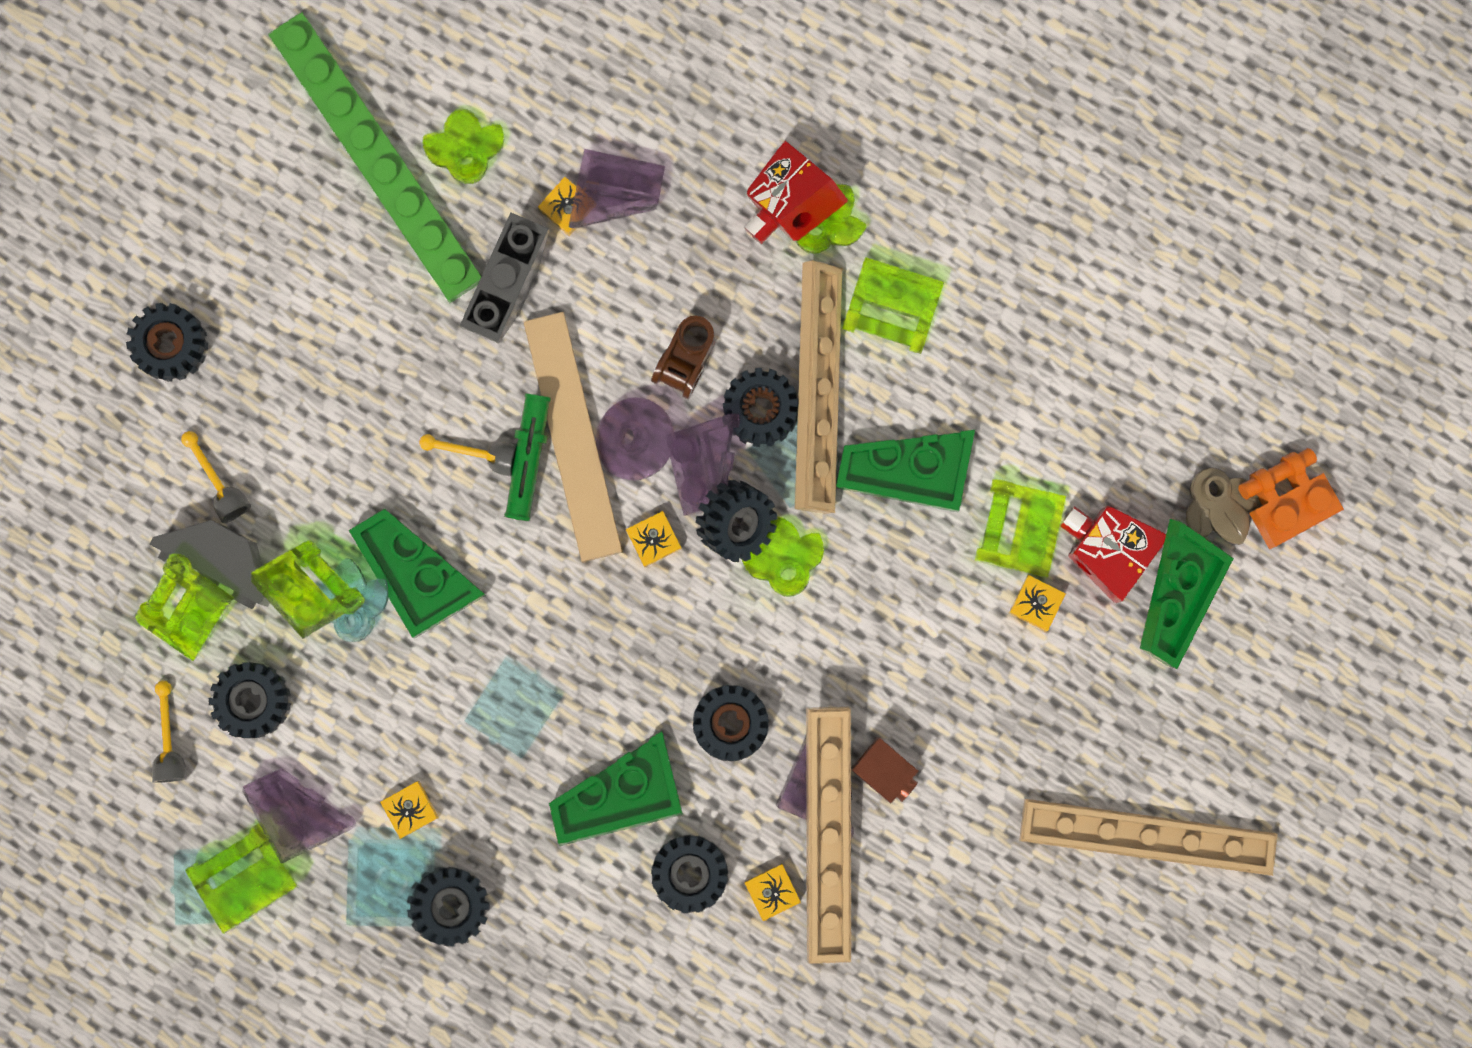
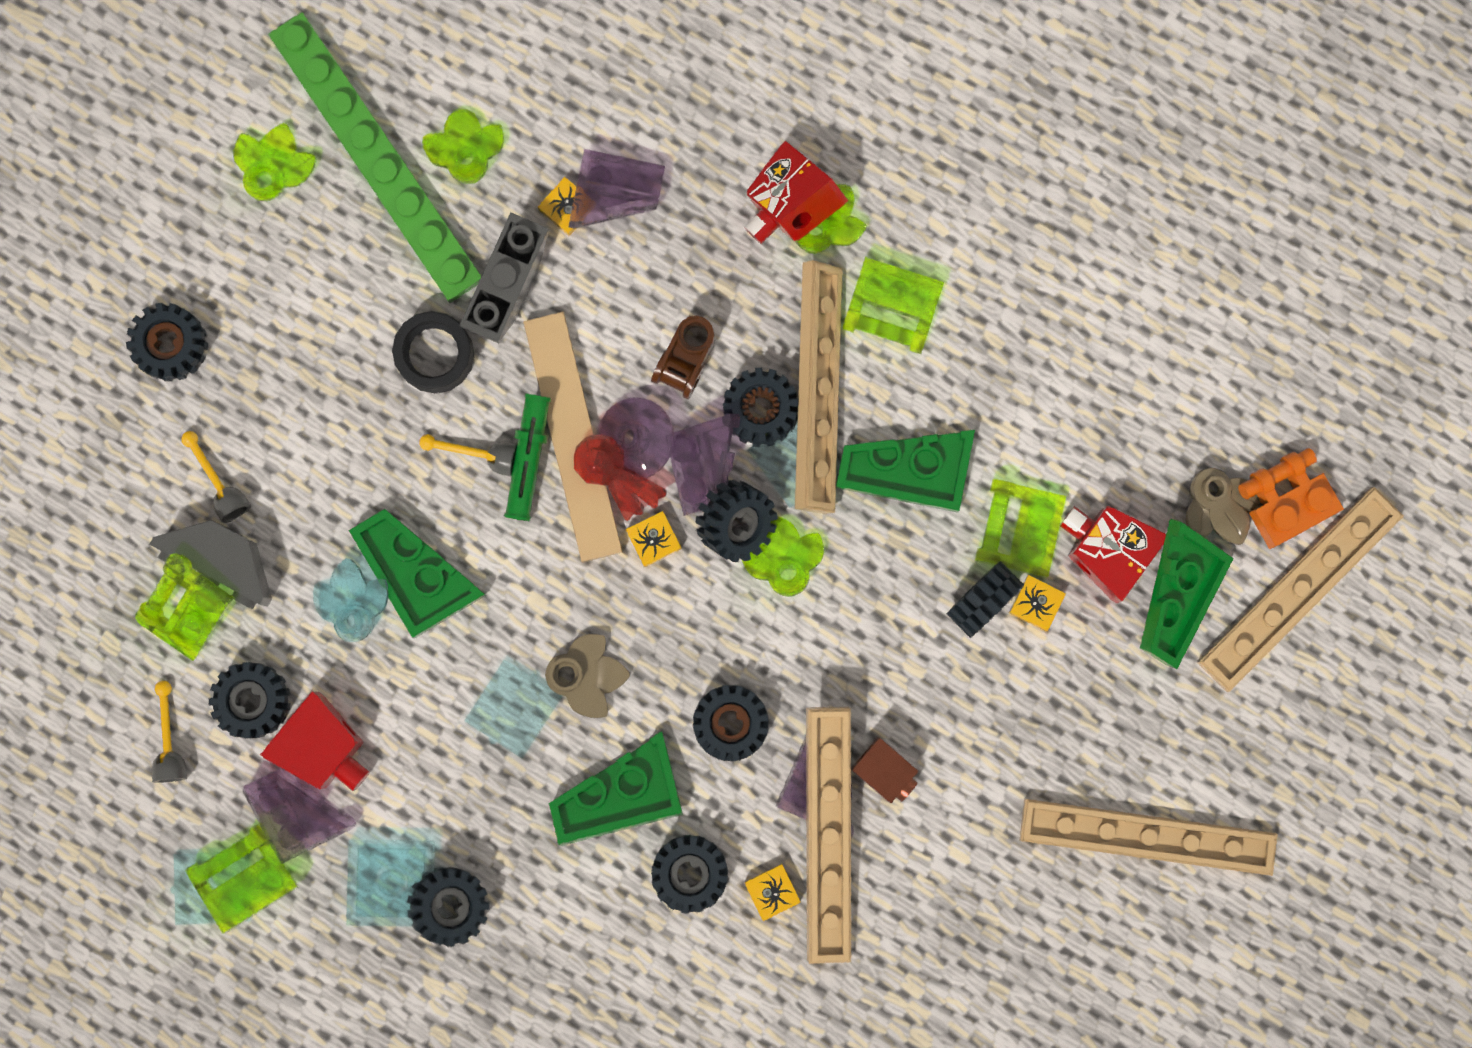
clear neon green plate [251,540,365,639] -> none
yellow tile [380,781,439,839] -> none
none -> clear neon green plate [233,123,316,201]
none -> red torso [260,691,370,792]
none -> black tyre [392,311,475,394]
none -> dark tan plate [545,634,630,718]
none -> clear red piece [574,435,667,521]
none -> black bush [946,561,1024,638]
none -> tan tile [1197,487,1404,692]

